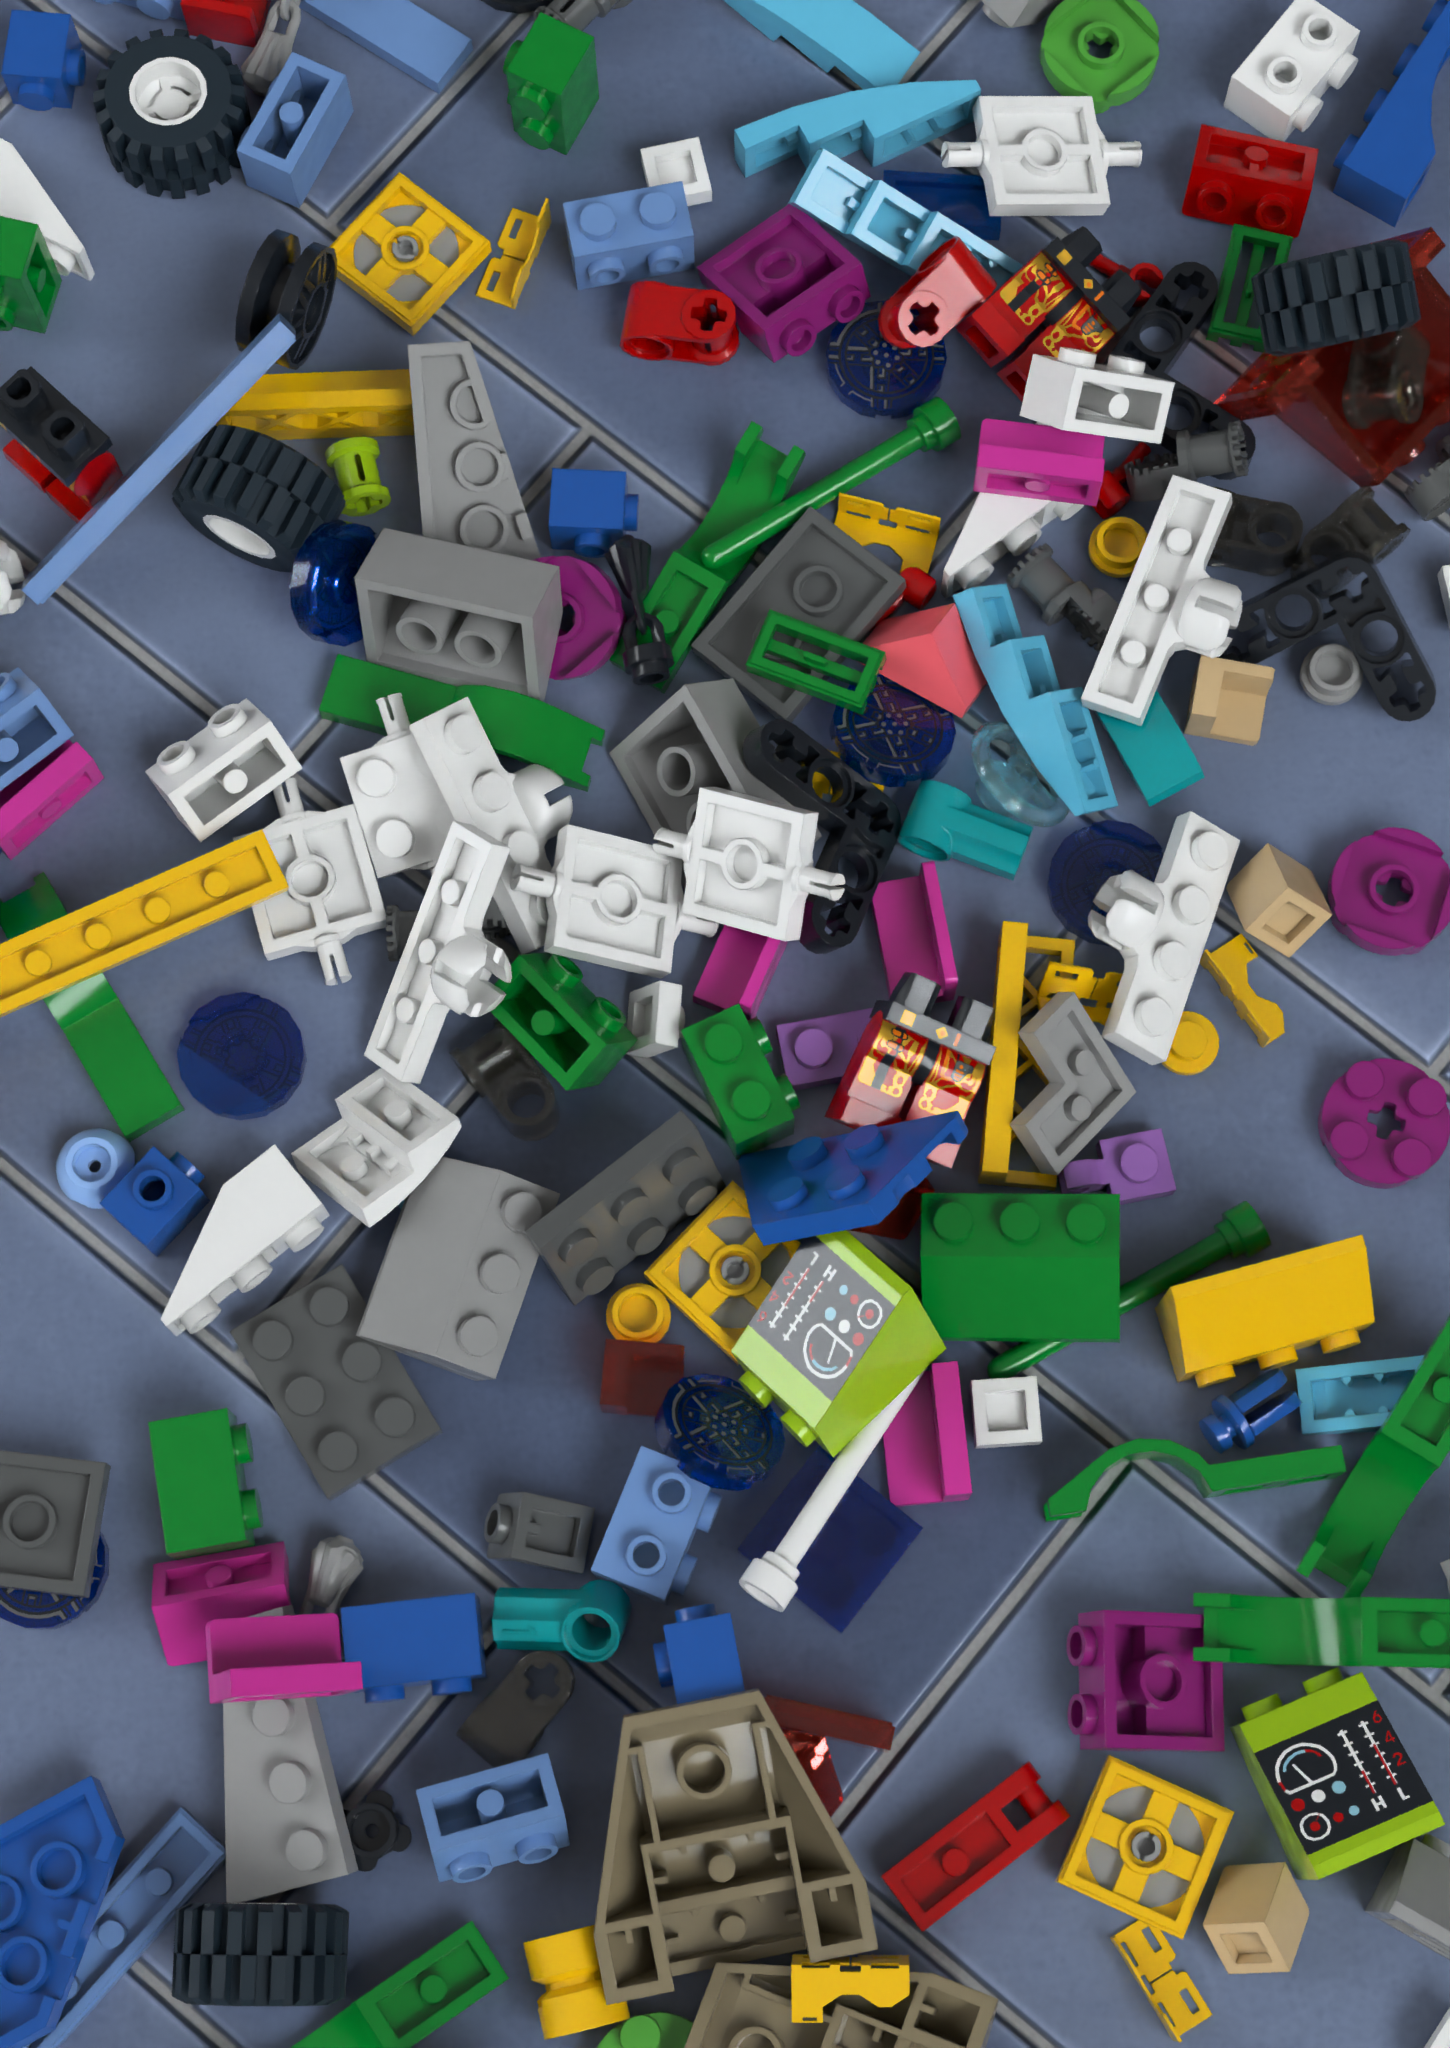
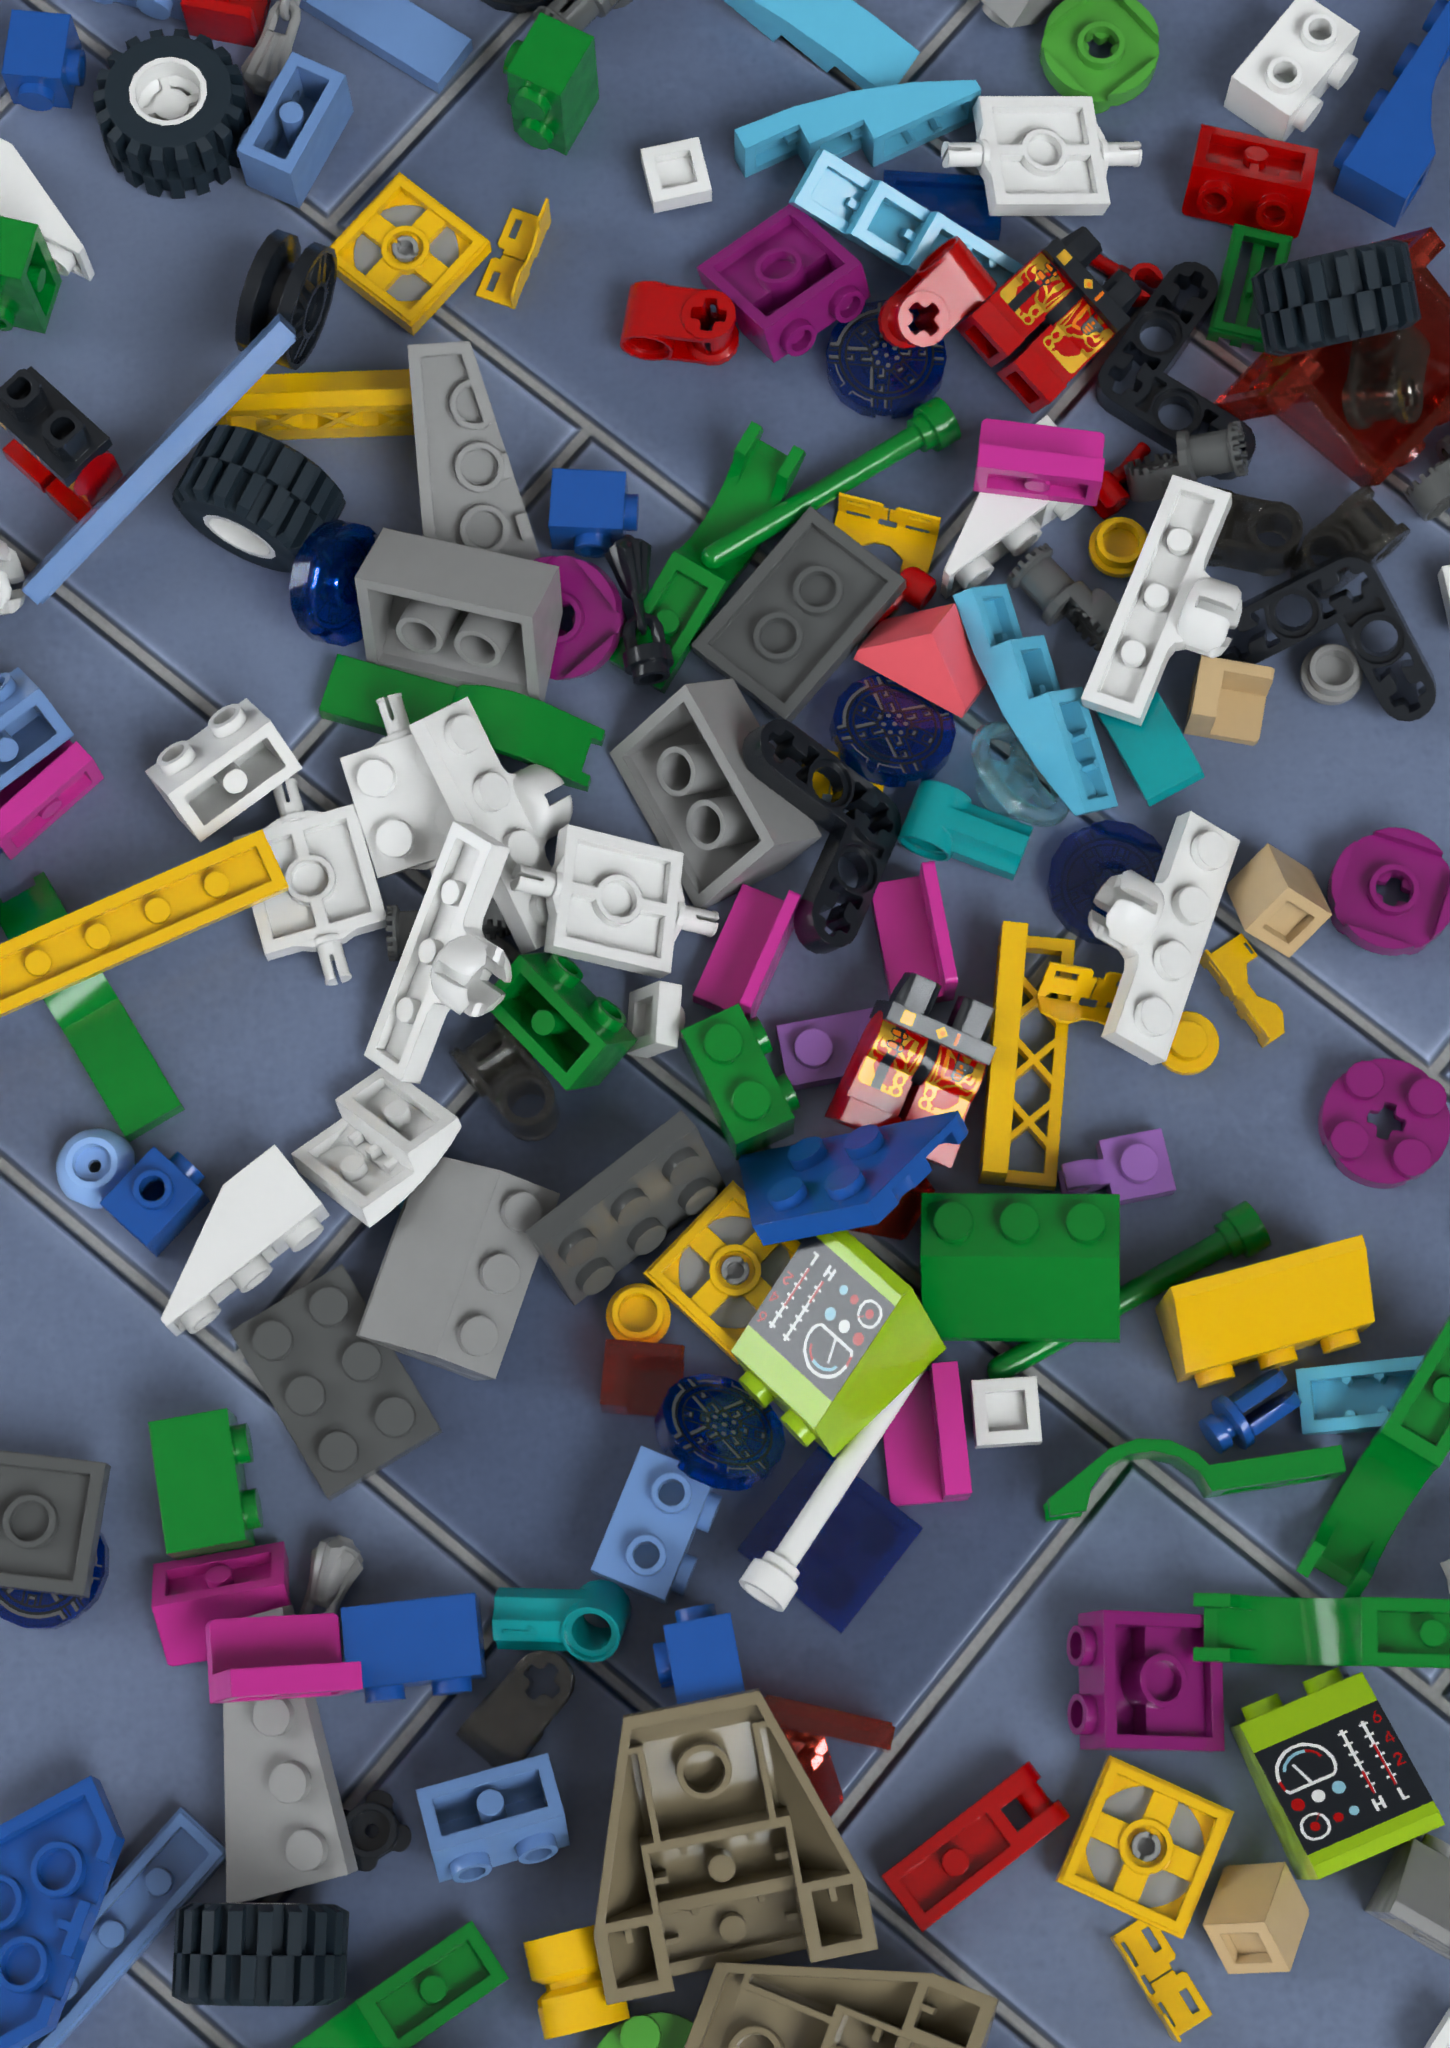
clear blue tile [177,992,307,1121] -> none
lime bush [325,436,391,517] -> none
dark grey bracket [484,1492,595,1574] -> none
medium blue brick [563,181,695,290] -> none
white plate [653,787,845,942] -> none
green tile [745,609,886,715] -> none
yellow piece [791,1954,910,2023] -> none
light grey plate [1010,992,1136,1175] -> none
white brick [1019,347,1175,444] -> none

